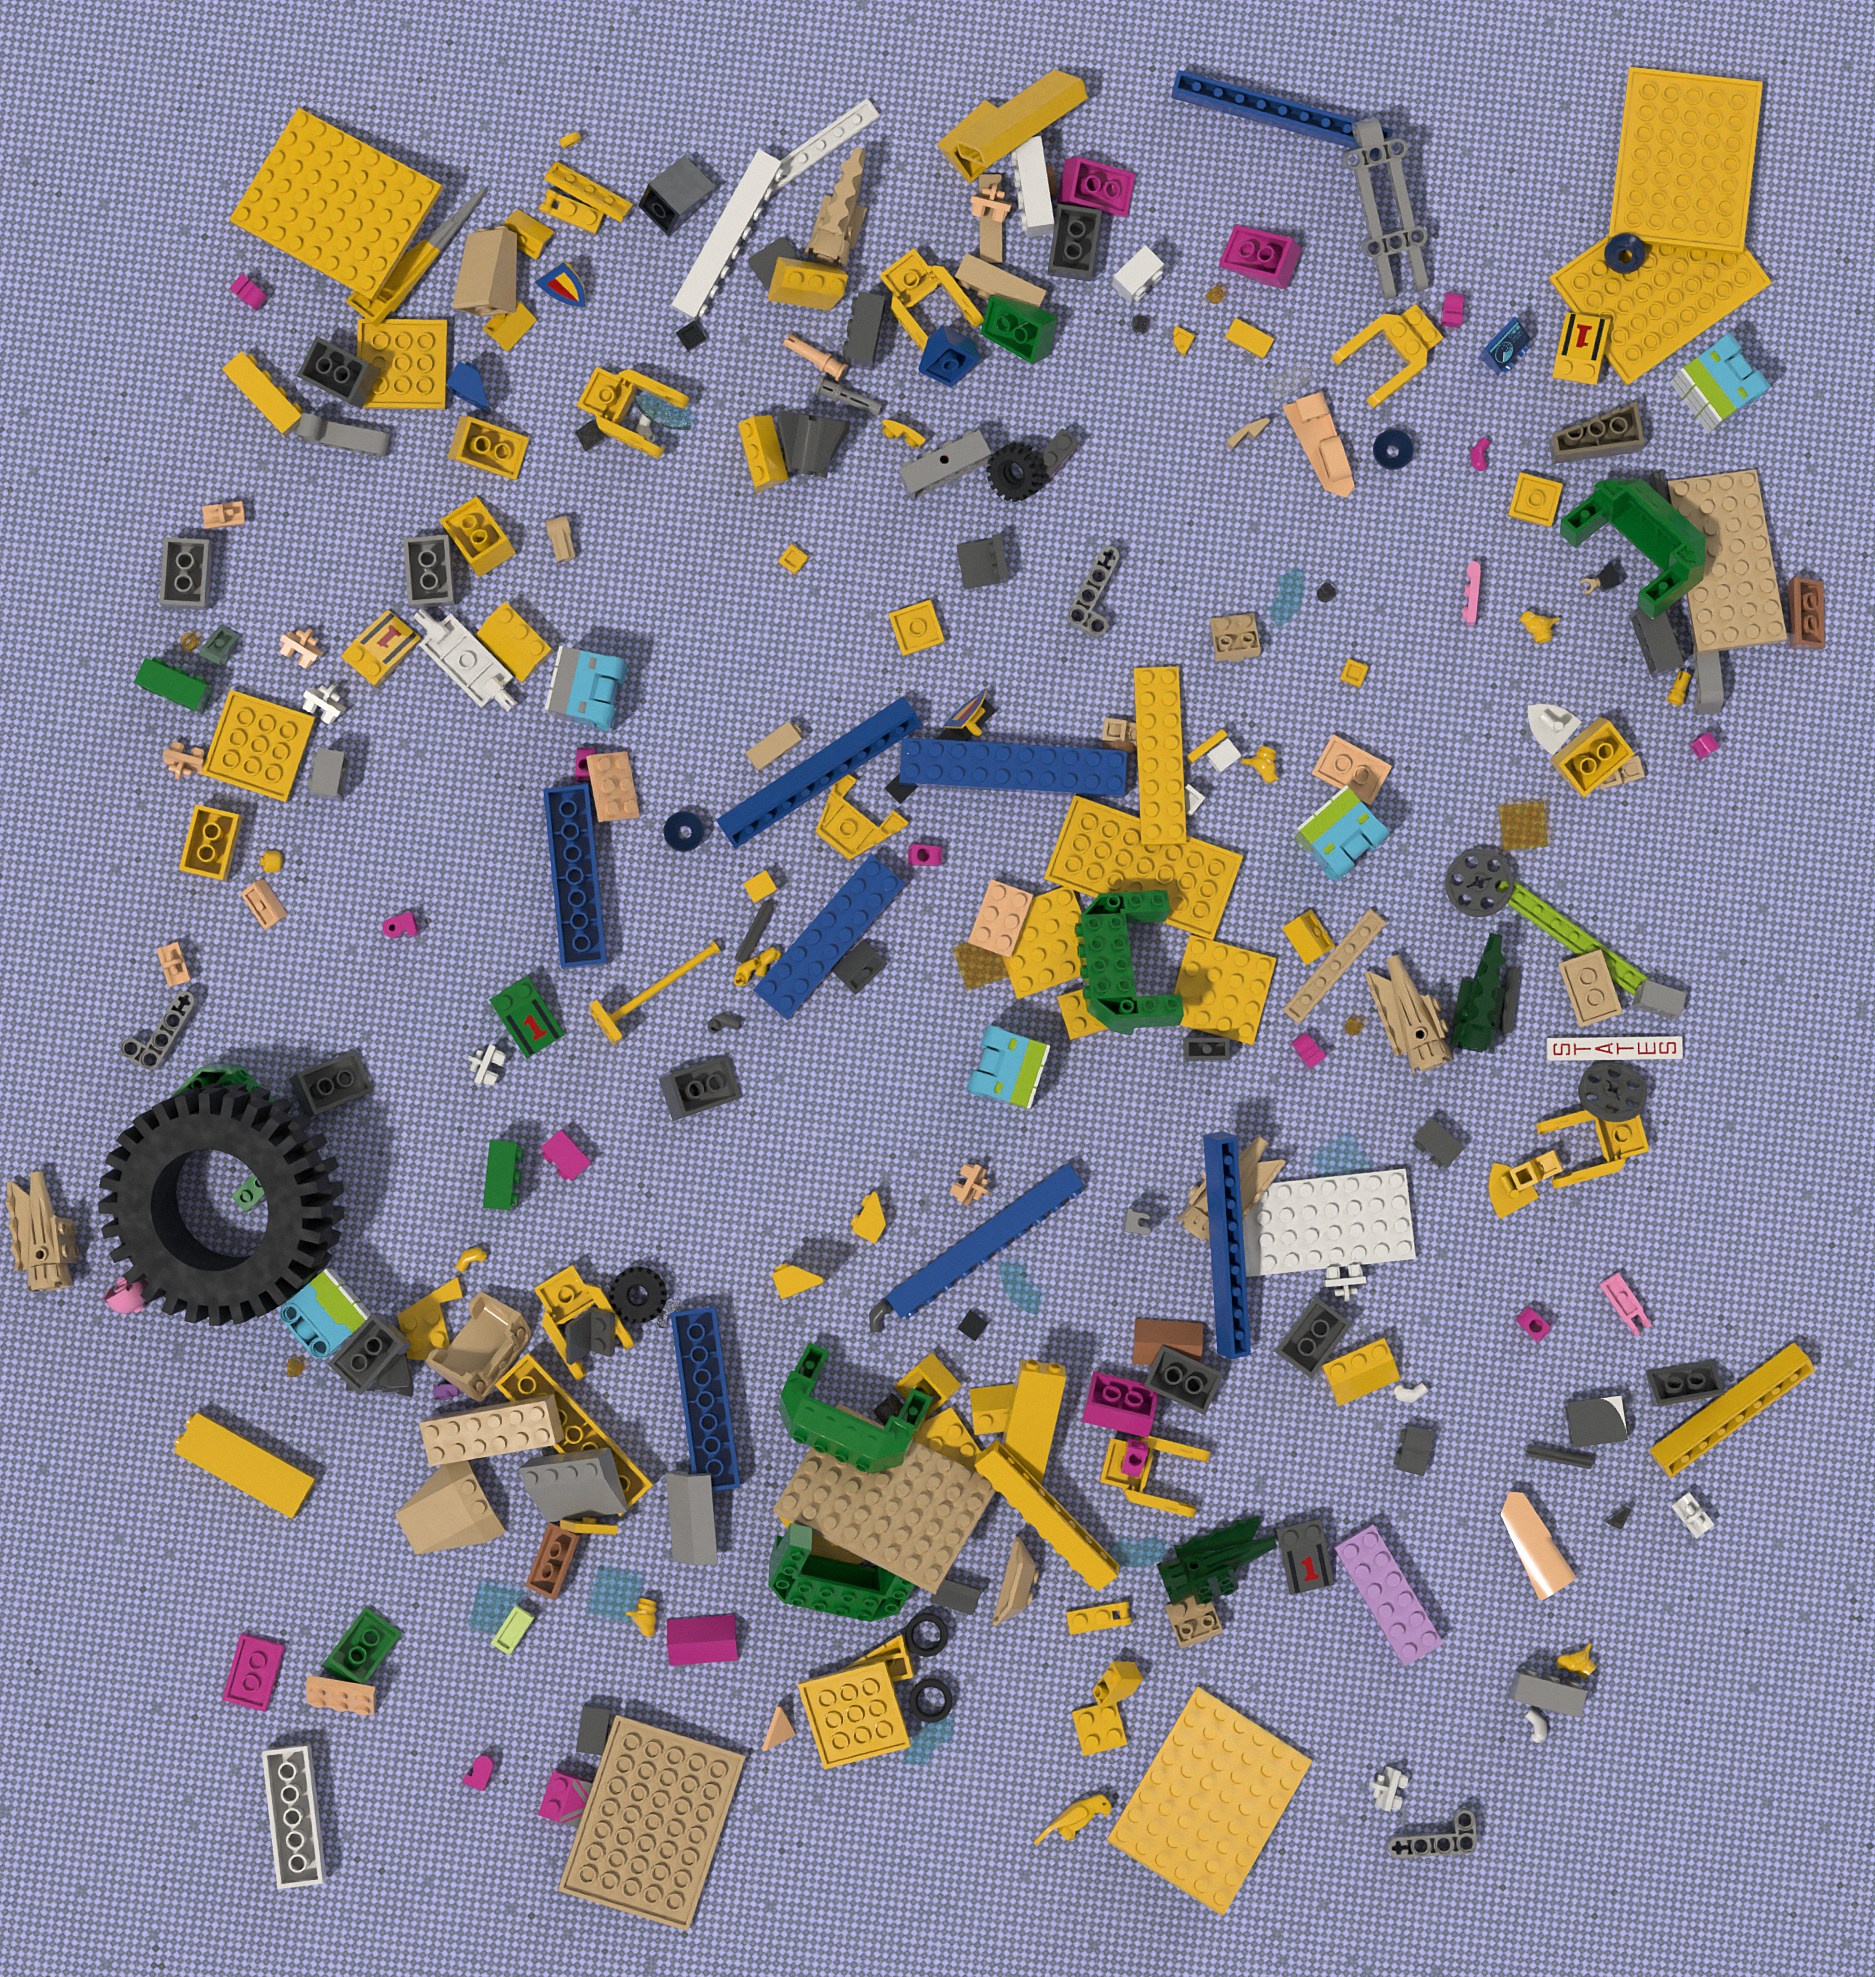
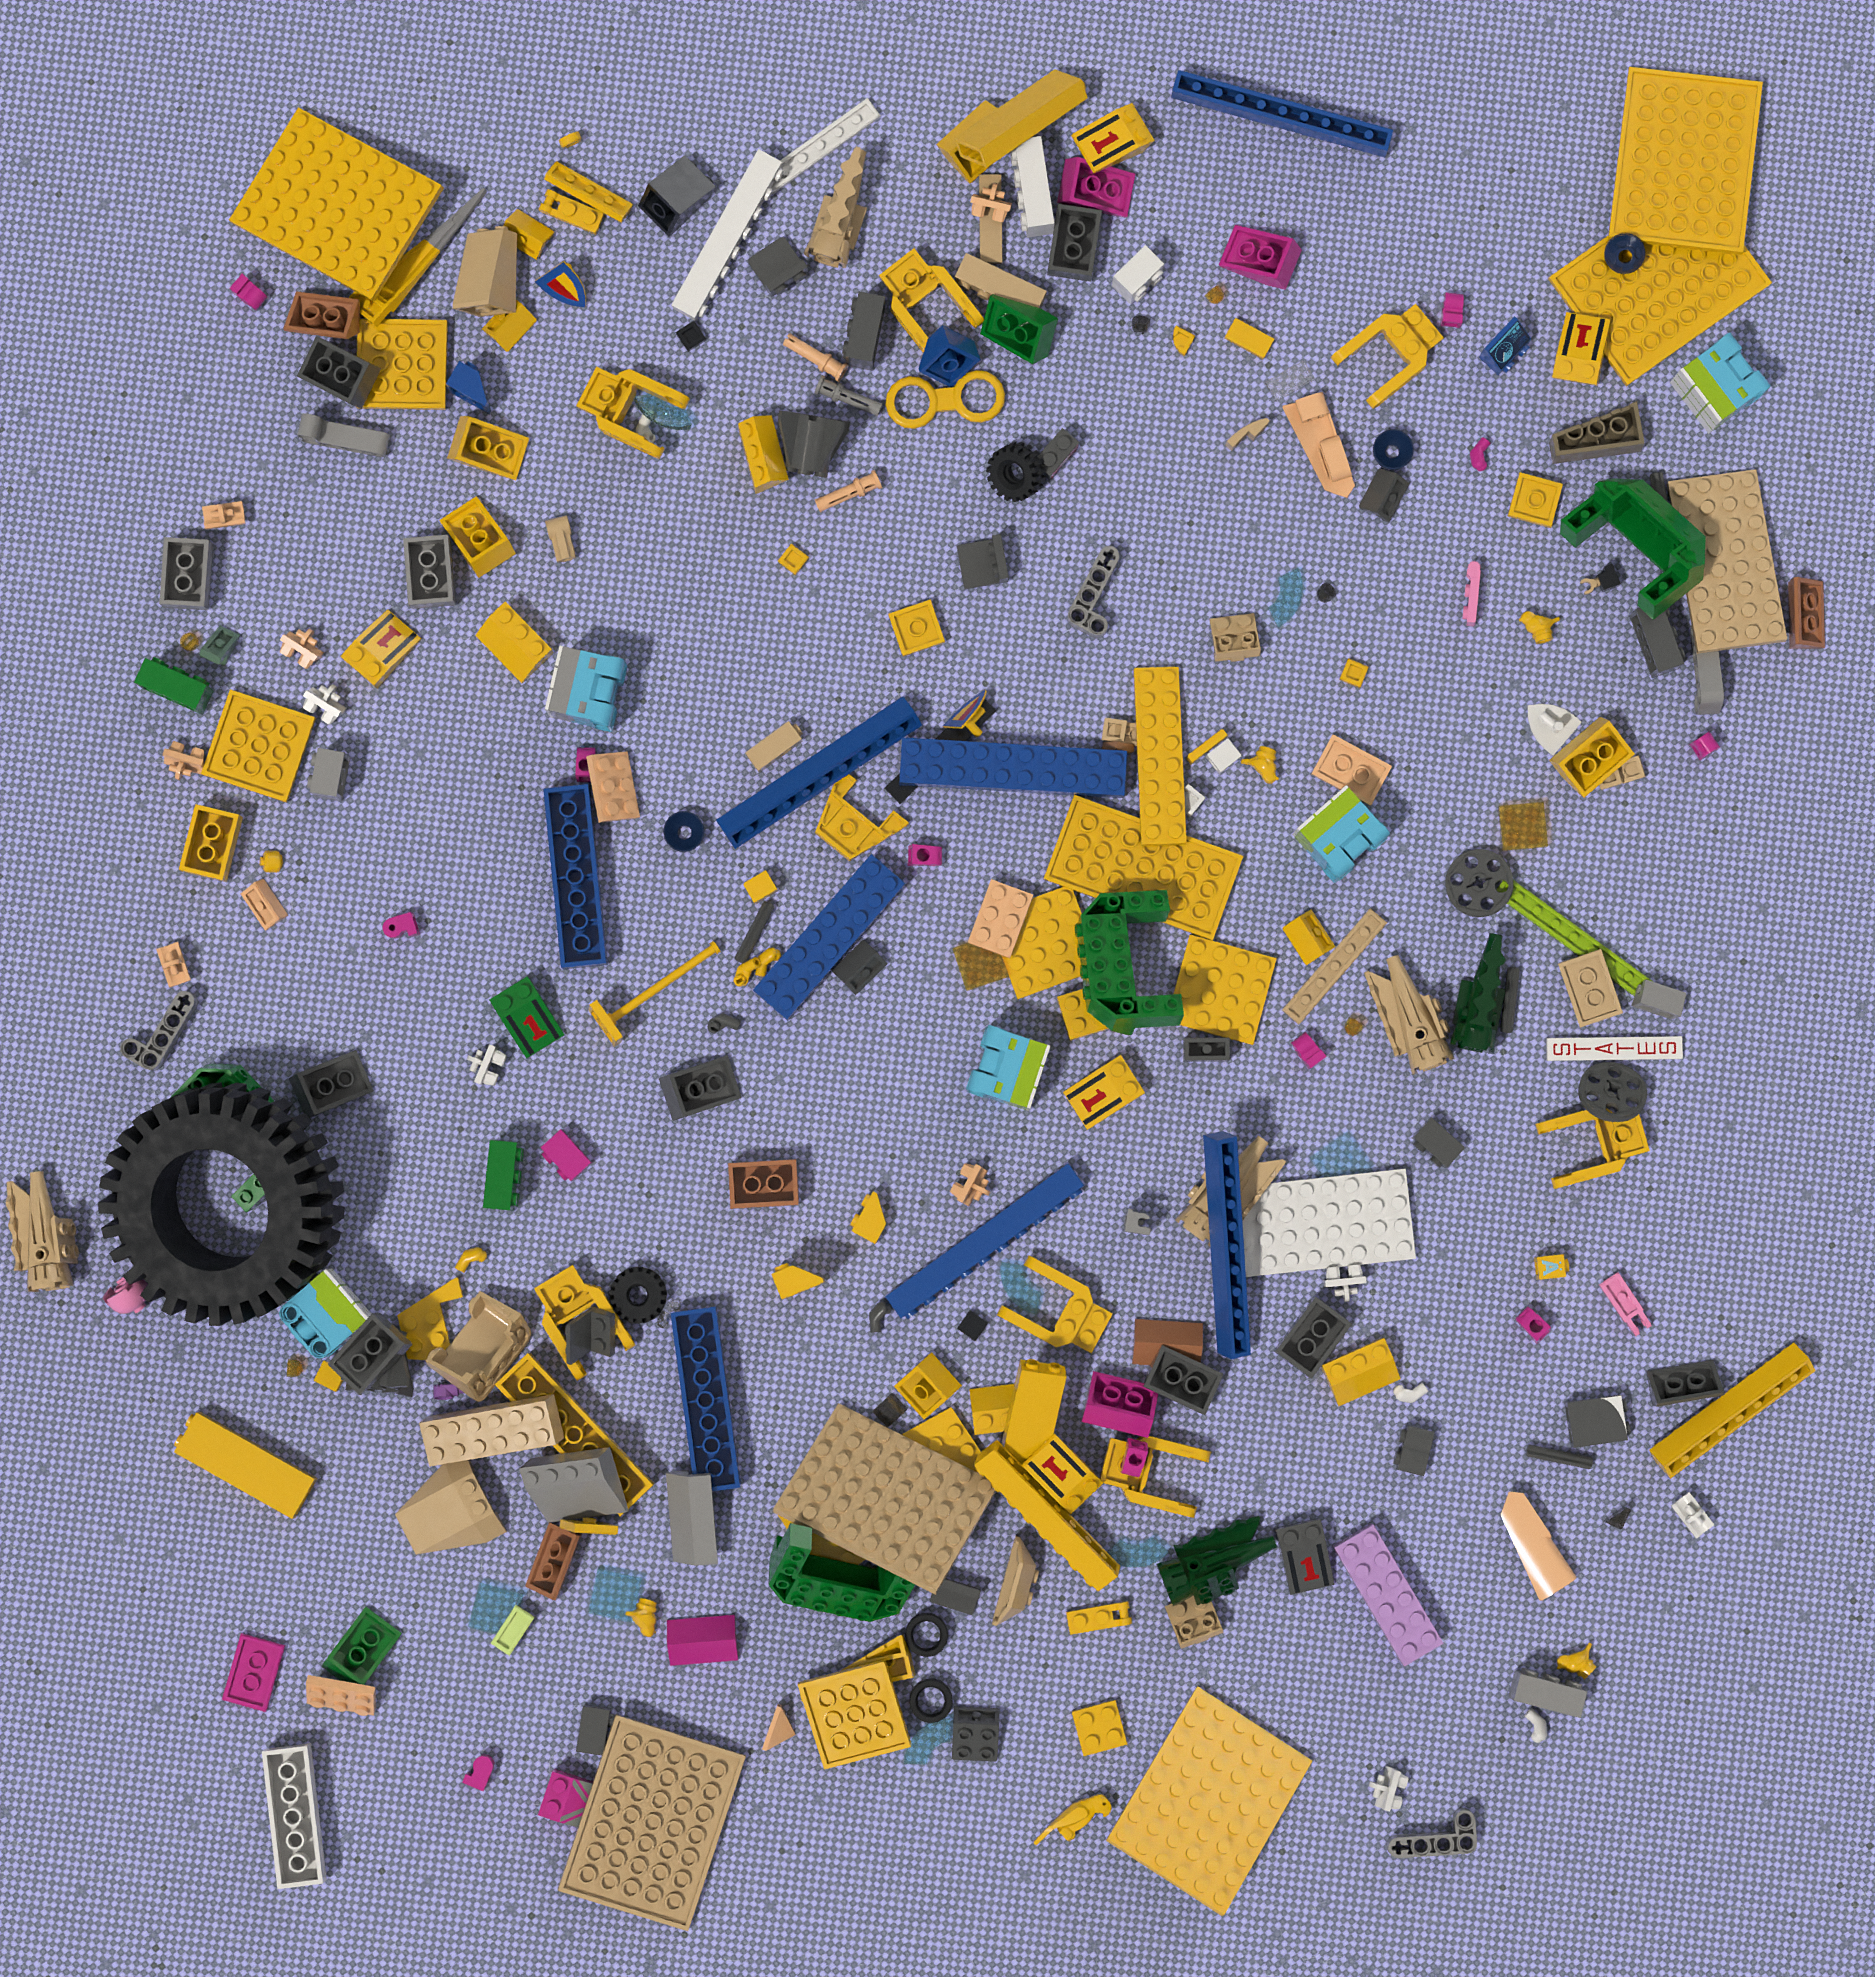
yellow brick [222,351,304,438] -> none
white plate [413,608,518,713] -> none
clear smoke slope [575,419,605,452] -> none
yellow slope [767,257,848,311] -> none
green wedge [778,1342,933,1474] -> none
yellow slope [881,419,926,450] -> none
light grey brick [899,430,992,501] -> none
medium nougat tile [1046,165,1057,196] -> none
yellow slope [1092,1661,1143,1709] -> none
light grey beam [1341,117,1429,300] -> none
yellow shield [1488,1163,1539,1219] -> none
yellow brick [1509,1149,1564,1191] -> none
yellow pin [1666,671,1692,706] -> none
none -> nougat slope [283,291,360,339]
none -> yellow panel [313,1360,343,1392]
none -> nougat brick [728,1159,799,1209]
none -> light nougat pin [814,470,882,513]
none -> yellow bar [885,370,1005,429]
none -> dark grey bracket [952,1706,999,1762]
none -> yellow plate [997,1255,1113,1354]
none -> yellow slope [1022,1433,1103,1514]
none -> yellow slope [1063,1055,1145,1130]
none -> yellow slope [1071,103,1155,174]
none -> dark grey panel [1359,468,1410,522]
none -> yellow brick [1534,1254,1569,1280]

